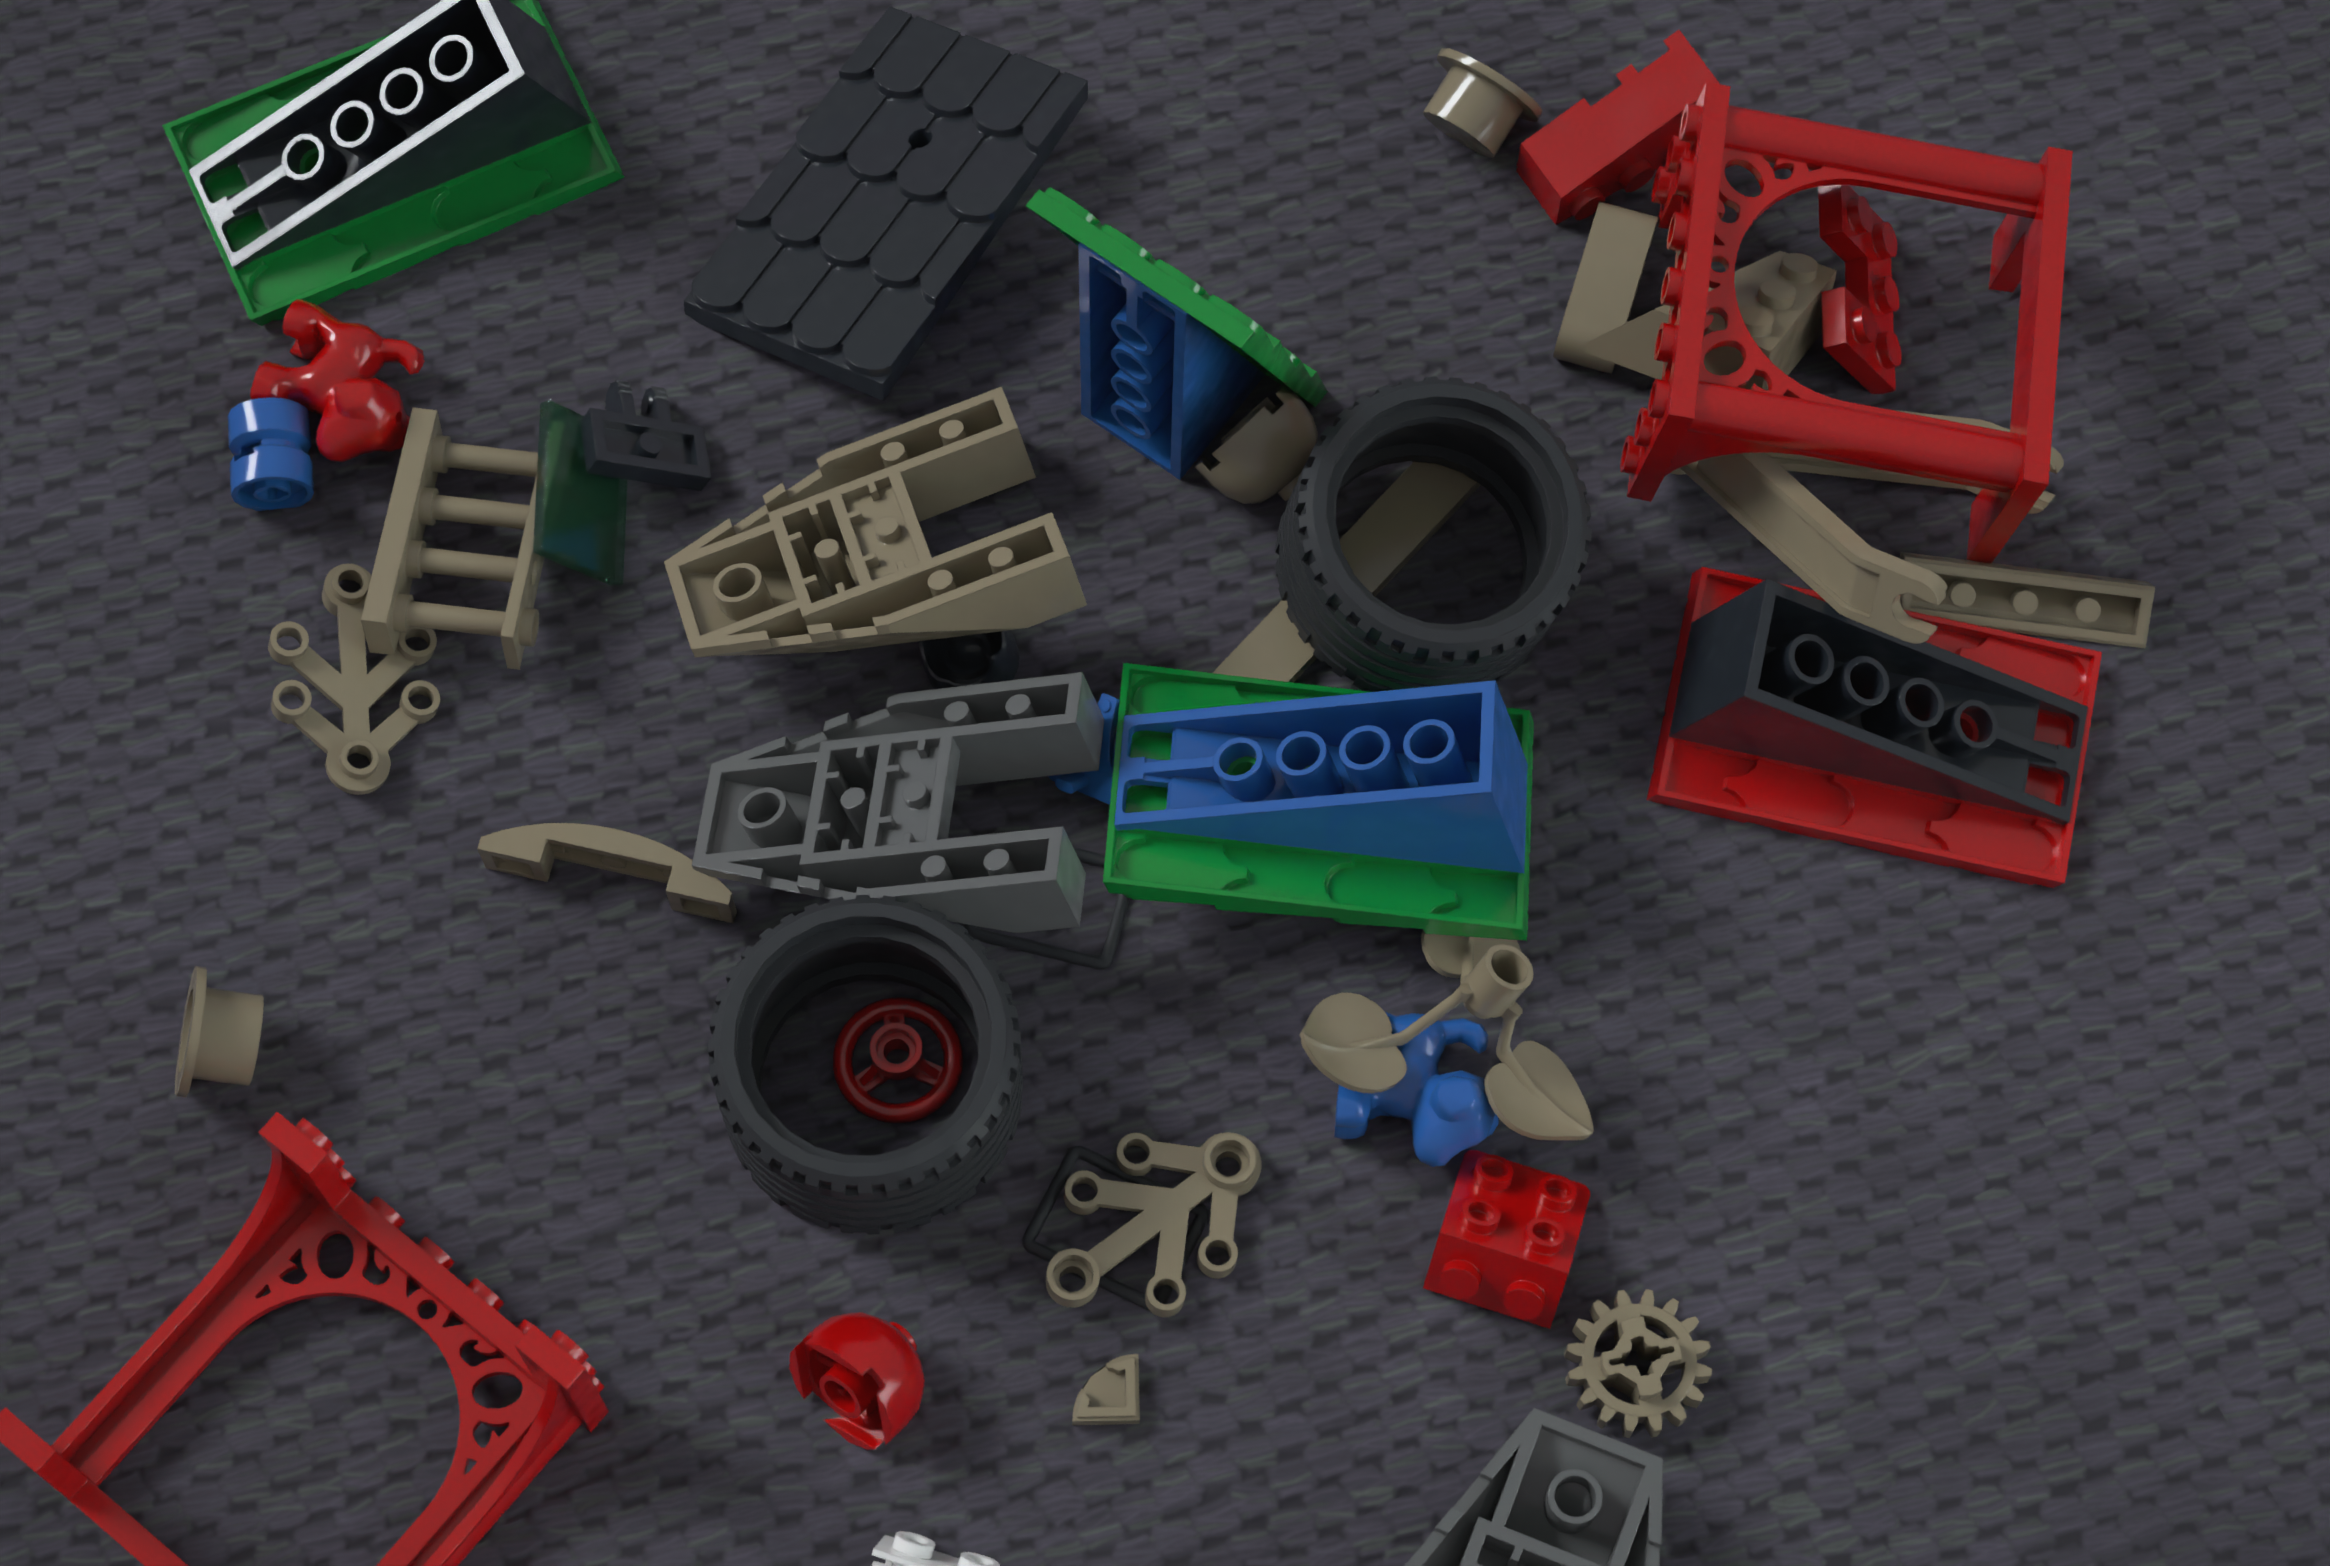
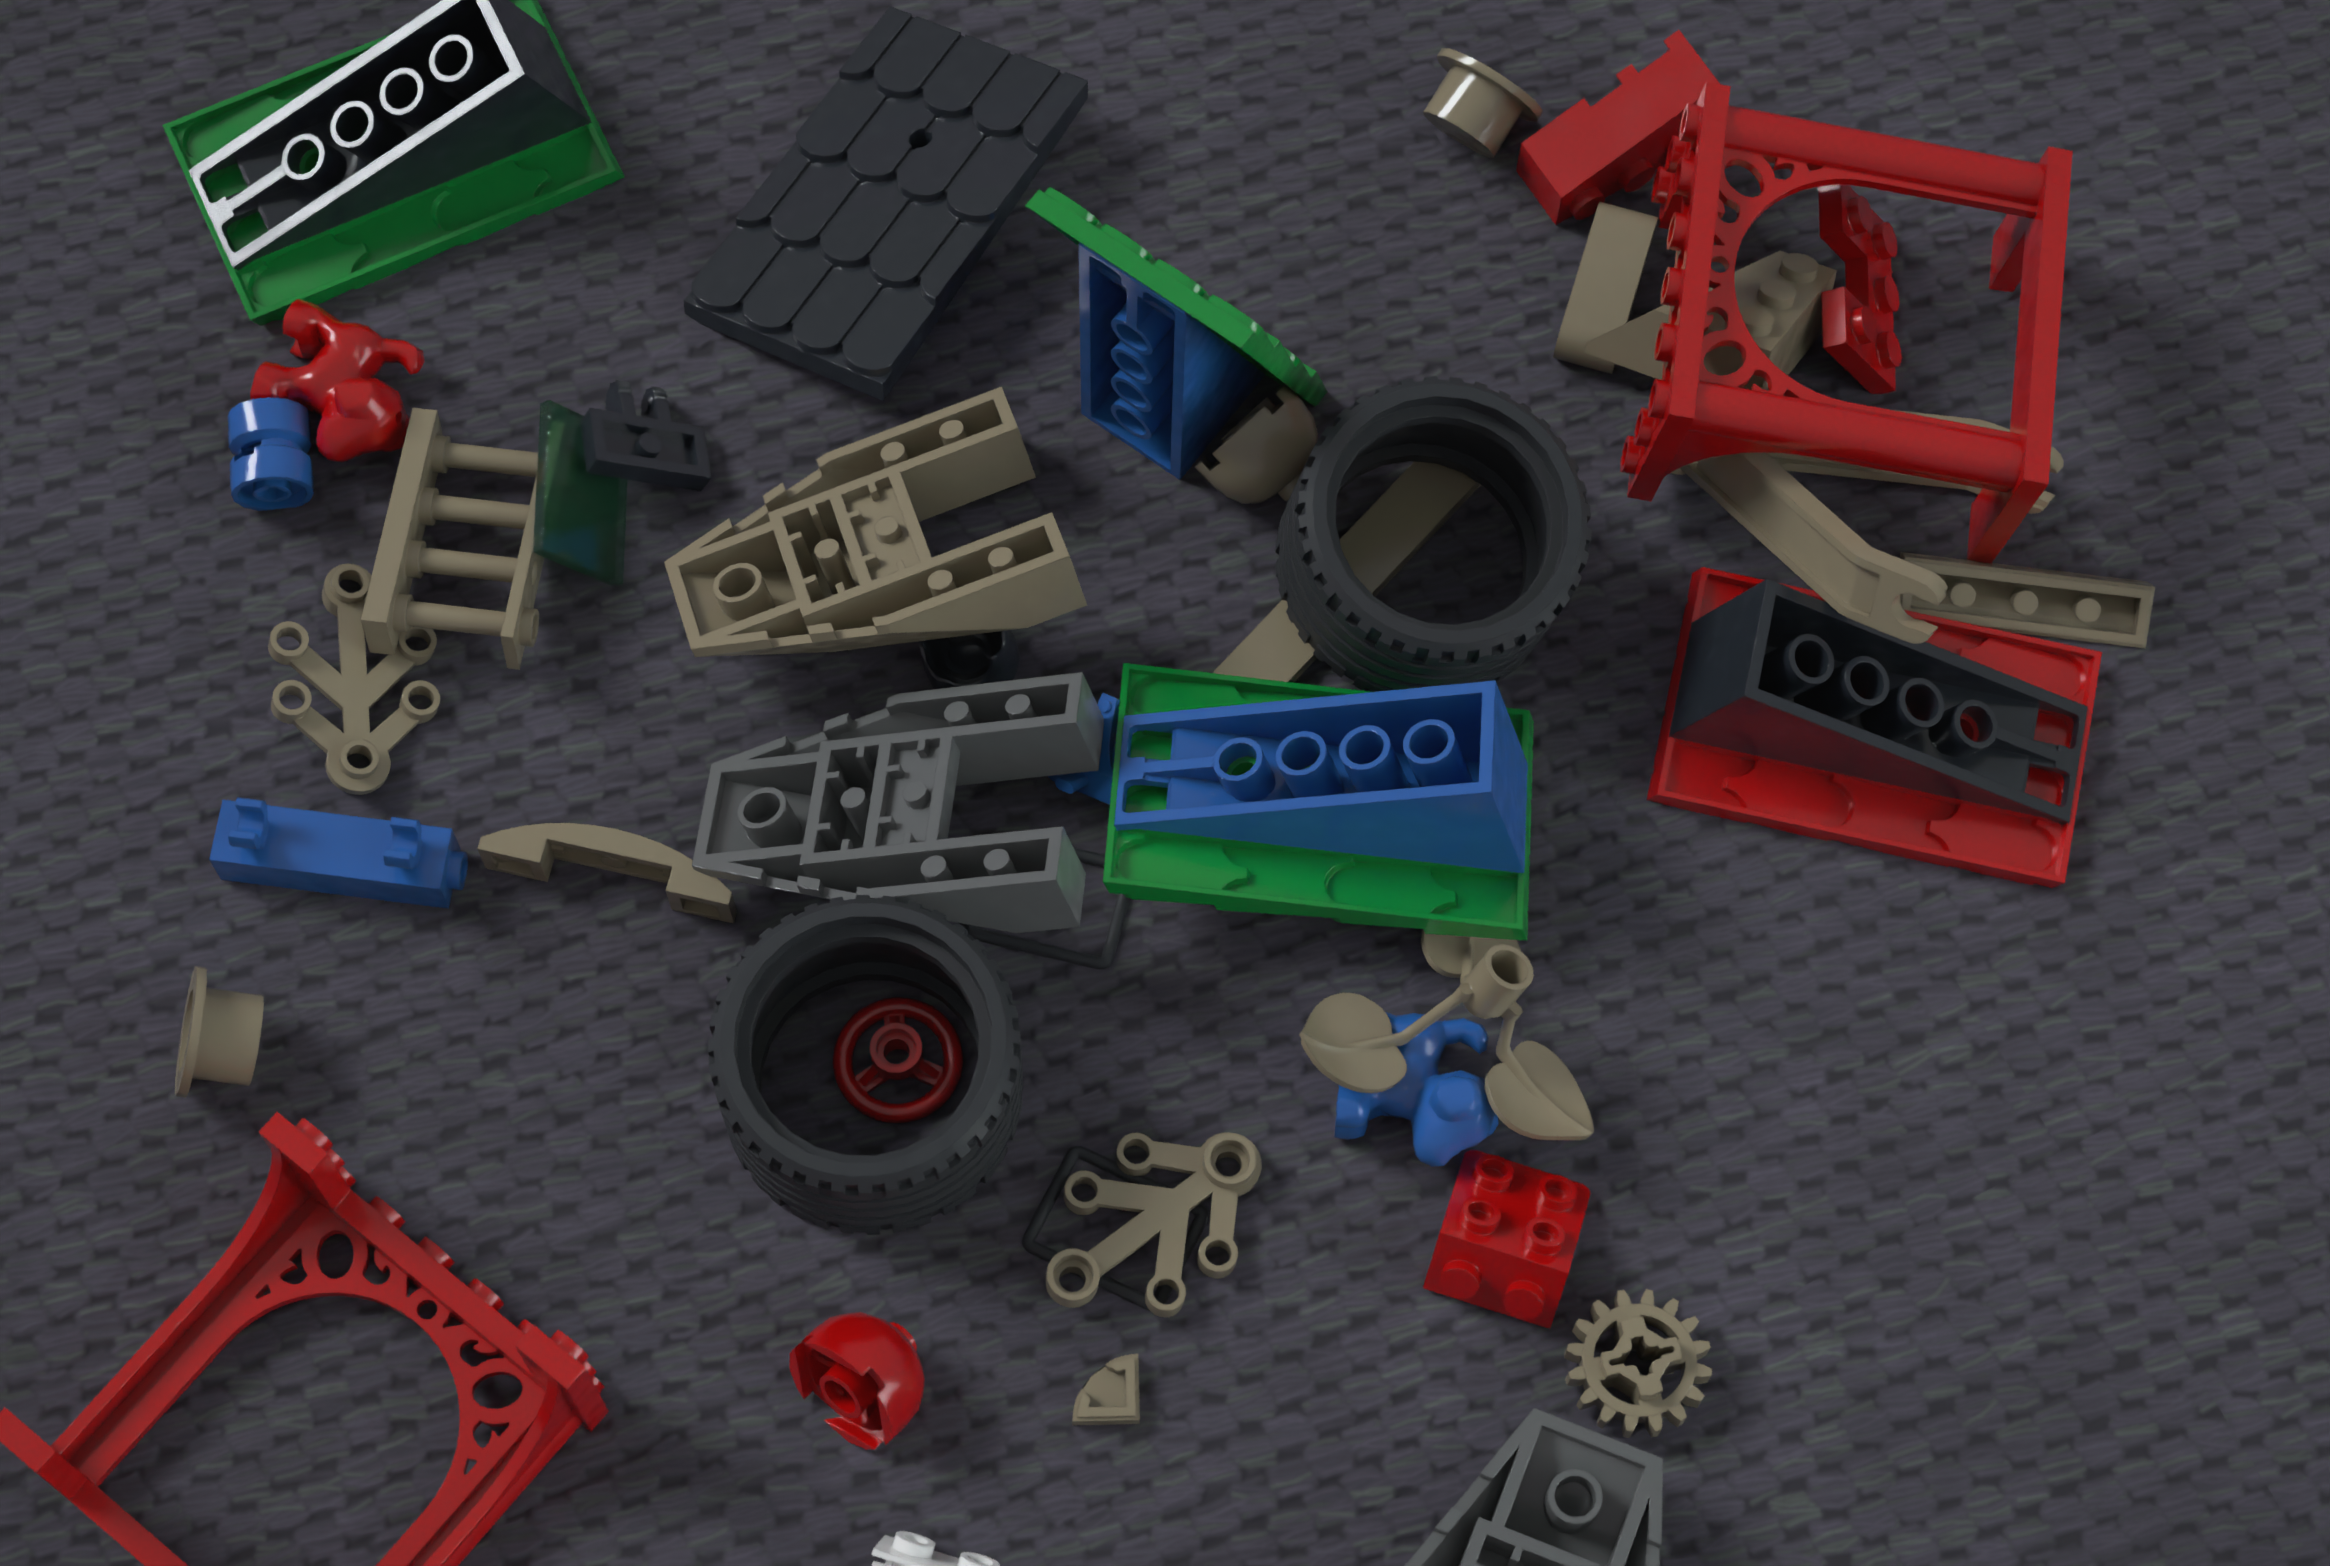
none -> blue brick [209,797,468,909]

